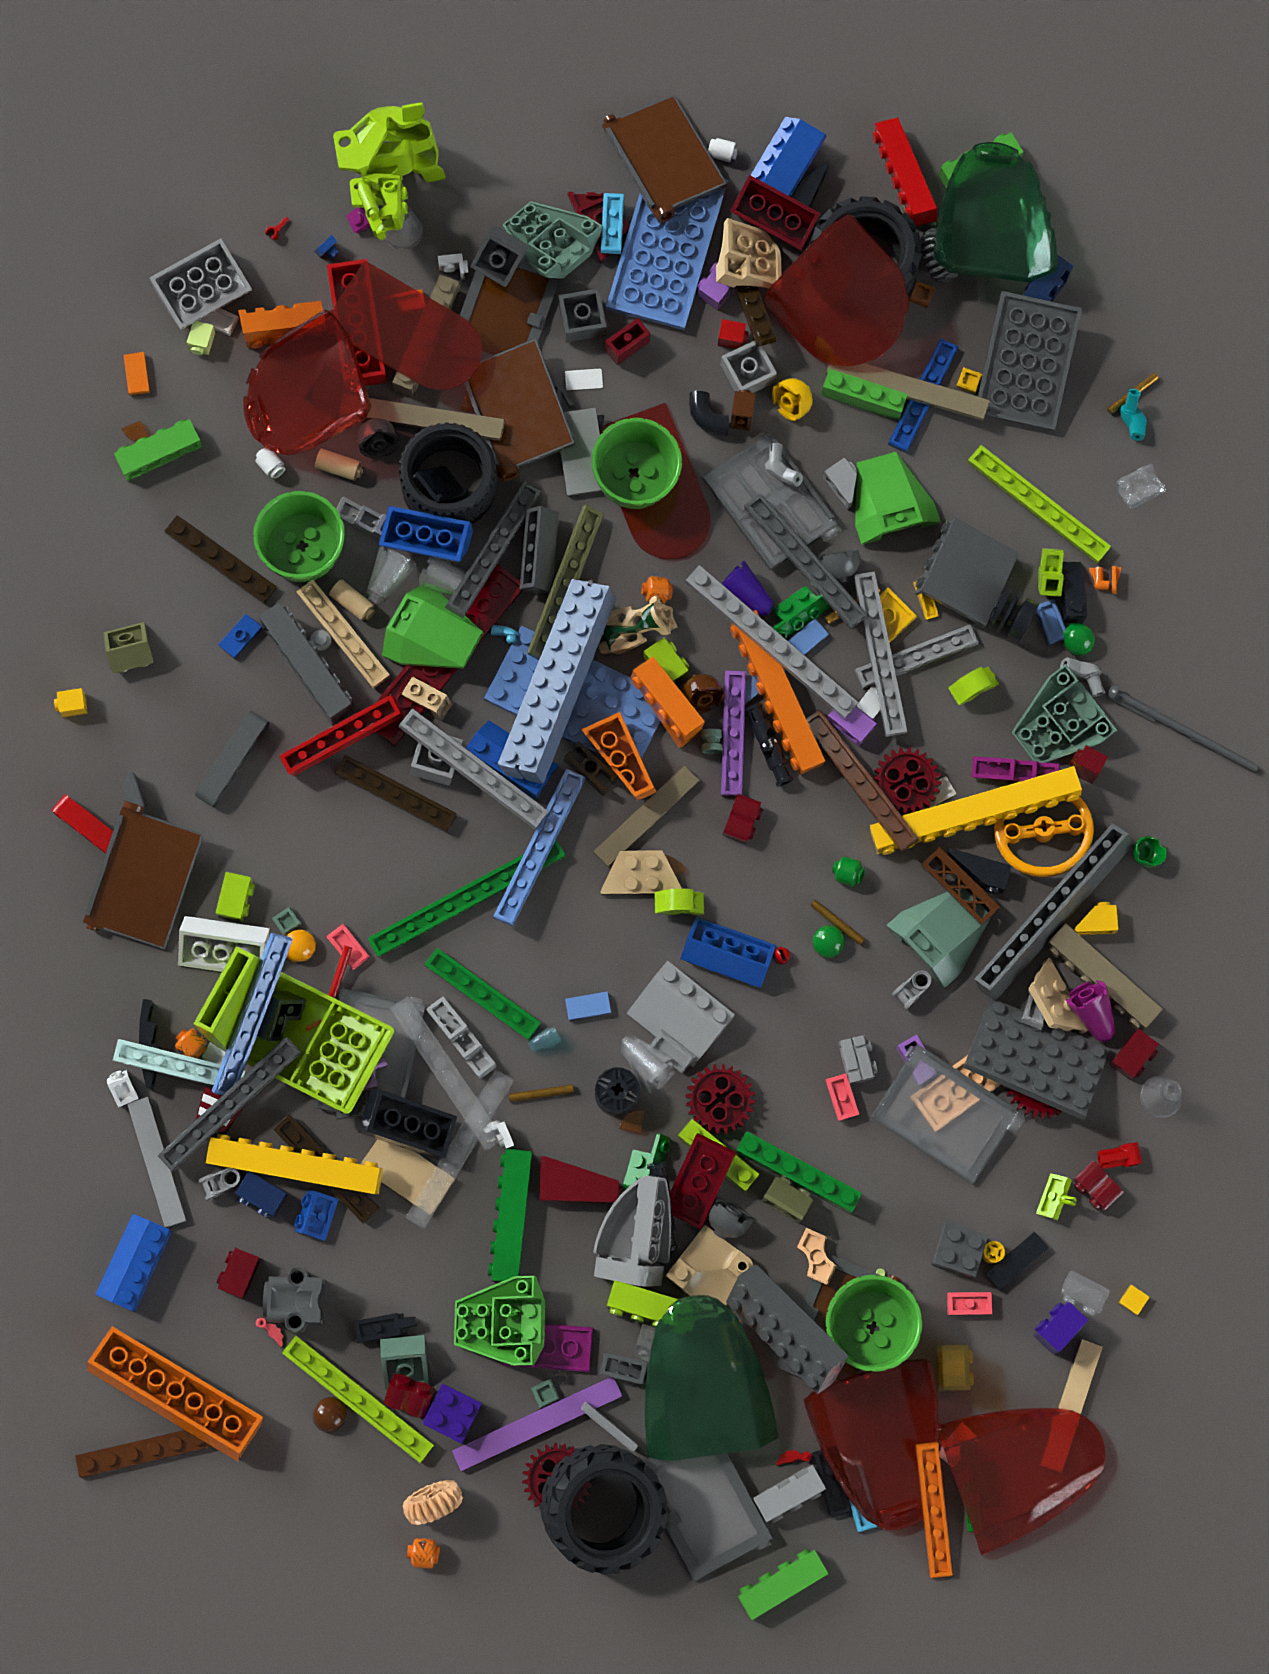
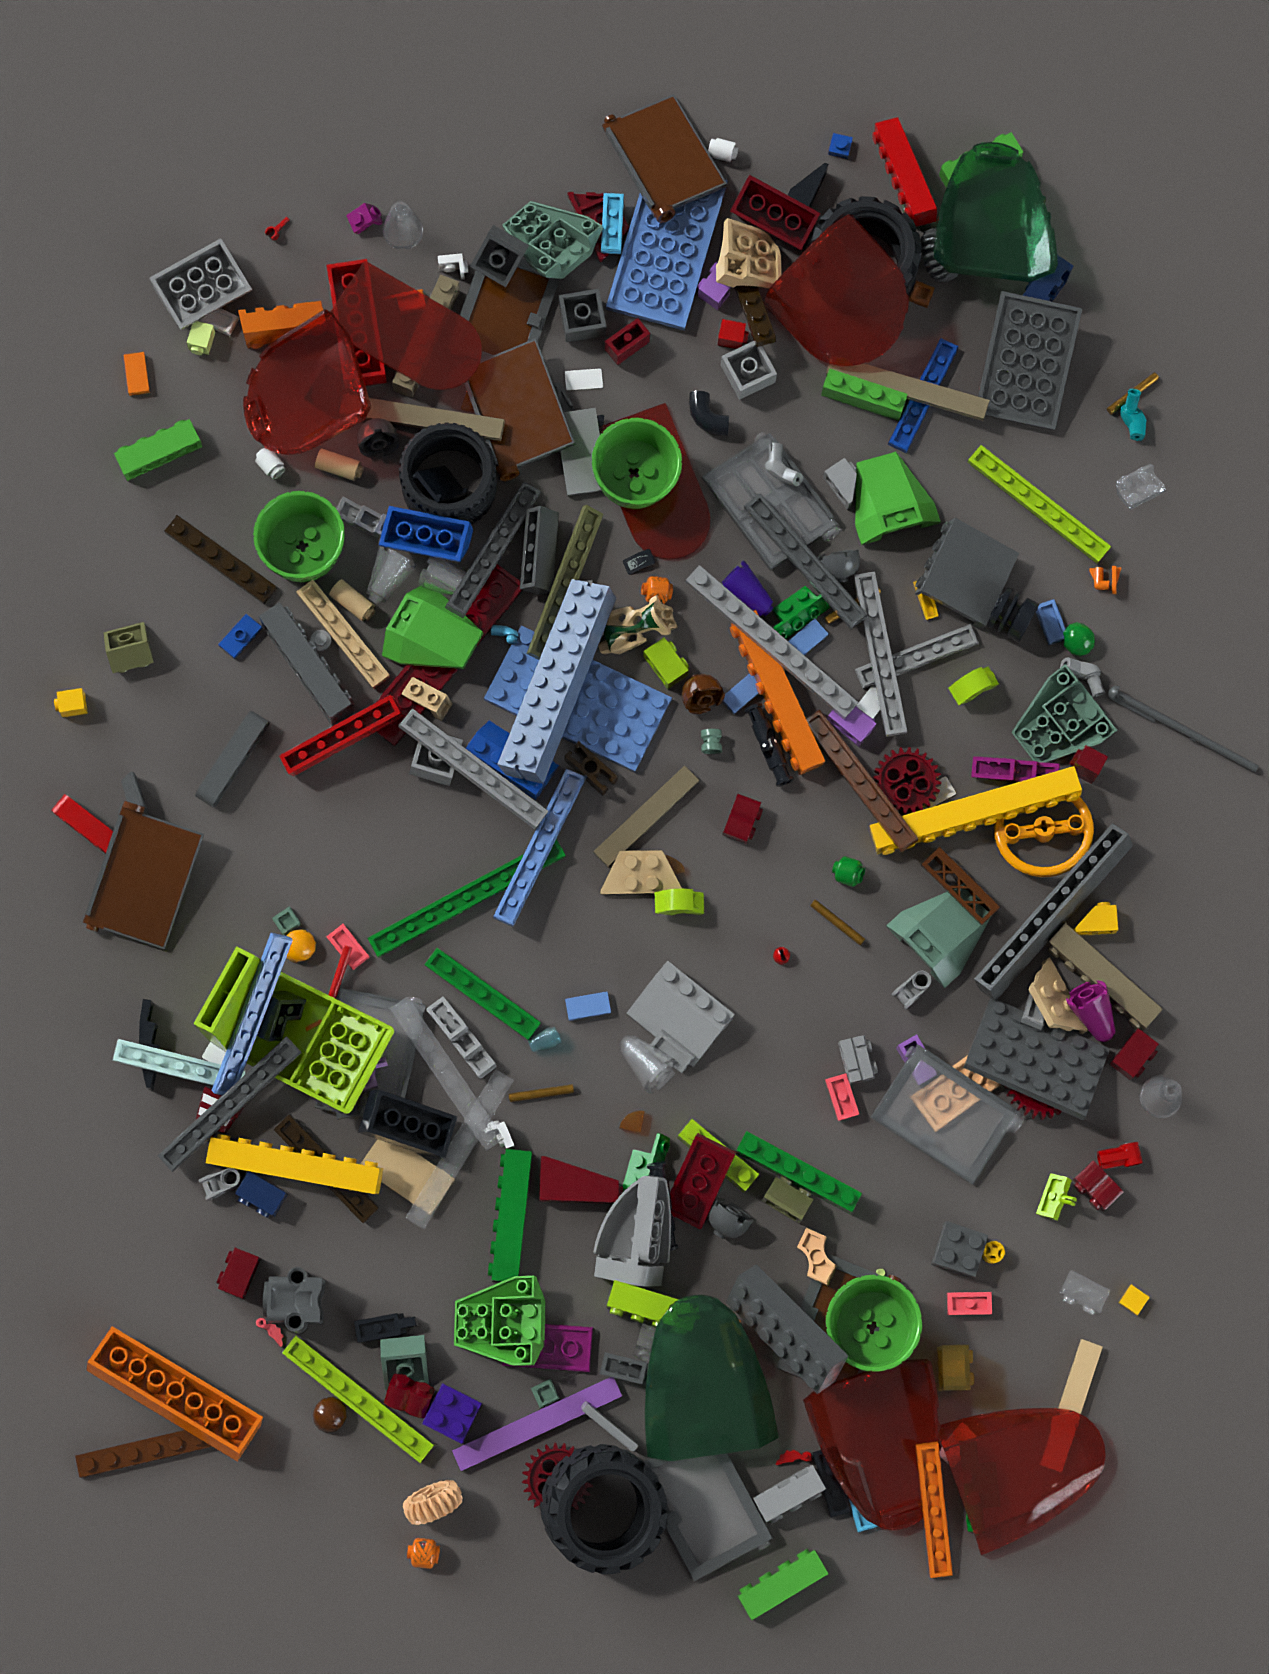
blue slope [95,1214,173,1312] -> none
white bracket [107,1070,138,1108] -> none
clear orange tile [121,421,148,442] -> none
light grey tile [127,1097,187,1228] -> none
orange head [175,1028,207,1059] -> none
white slope [178,916,270,972] -> none
lime brick [215,872,255,922] -> none
blue bracket [294,1190,339,1241] -> none
blue tile [314,235,339,260] -> none
lime piece [333,102,446,240] -> none
dark brown plate [335,755,457,833] -> none
orange wedge [581,712,656,801] -> none
black wheel [595,1067,640,1117] -> none
orange wedge [631,657,705,749] -> none
tan slope [665,1225,753,1318] -> none
blue slope [680,917,776,988] -> none
dark red gear [685,1064,755,1135] -> none
medium lavender tile [721,670,746,797] -> none
reddish brown brick [730,390,755,431] -> none
blue slope [751,117,827,197] -> none
yellow cylinder [772,378,813,421] -> none
green hair [812,925,845,958] -> none
yellow tile [880,587,917,643] -> none
black slope [947,848,1012,895] -> none
yellow tile [956,367,983,394] -> none
black tile [985,1232,1049,1291] -> none
dark purple brick [1034,1302,1089,1354] -> none
lime brick [1038,548,1064,596] -> none
black slope [1061,562,1087,623] -> none
green hair [1133,836,1167,868] -> none
none -> black sticker [623,549,656,575]
none -> blue plate [828,133,853,159]

